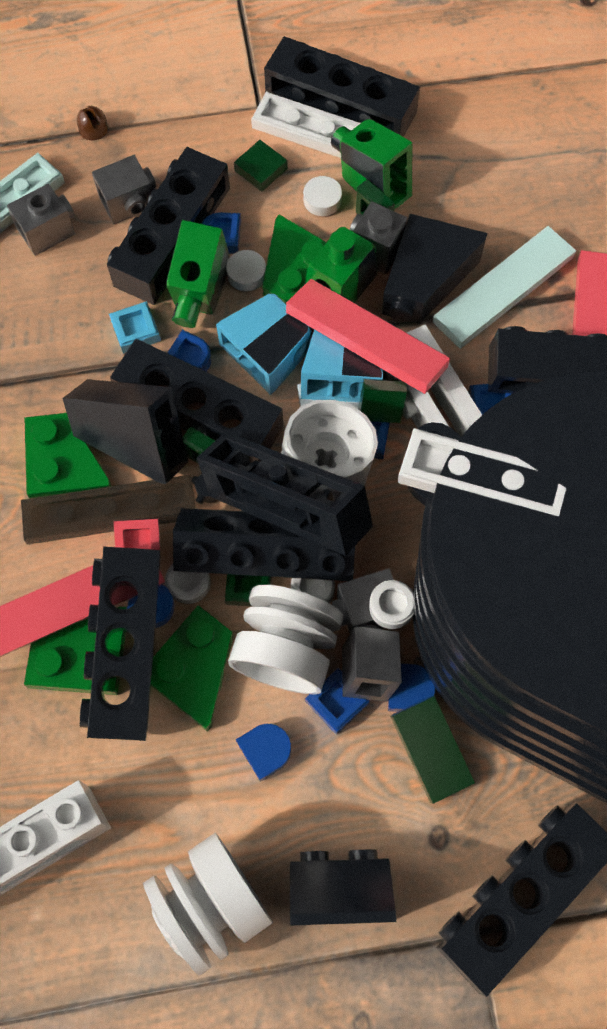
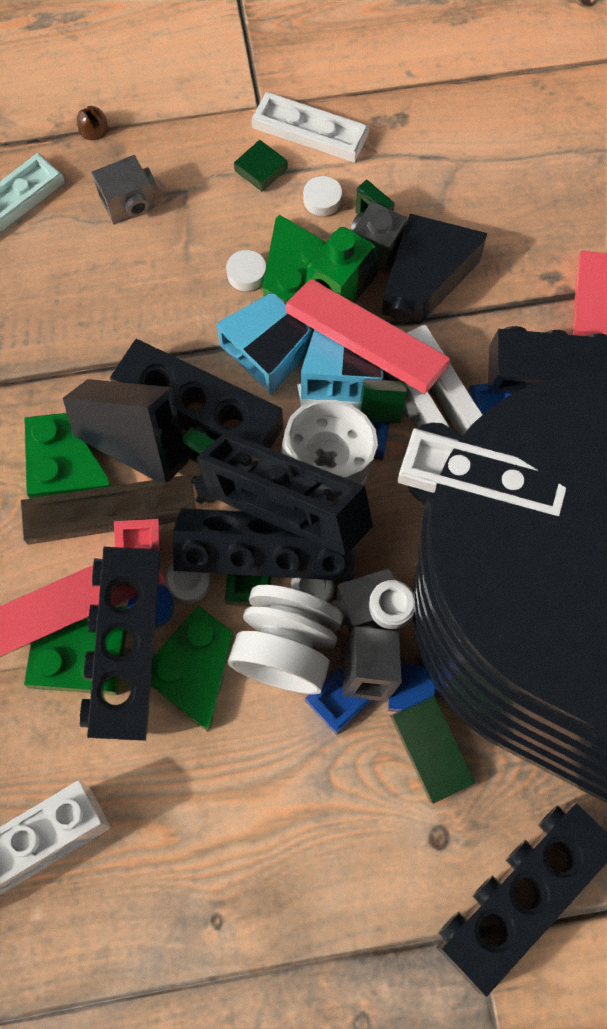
flat silver brick [7,184,75,256] -> none
black brick [107,147,230,305] -> none
medium azure tile [109,301,161,354] -> none
white wheel [143,833,273,976] -> none
green torso [167,220,230,328] -> none
blue tile [167,329,211,372] -> none
blue tile [201,212,241,254] -> none
blue tile [236,724,291,782] -> none
black brick [264,36,420,137] -> none
black slope [290,849,396,926] -> none
green torso [331,119,413,210] -> none
light aqua tile [433,226,576,349] -> none

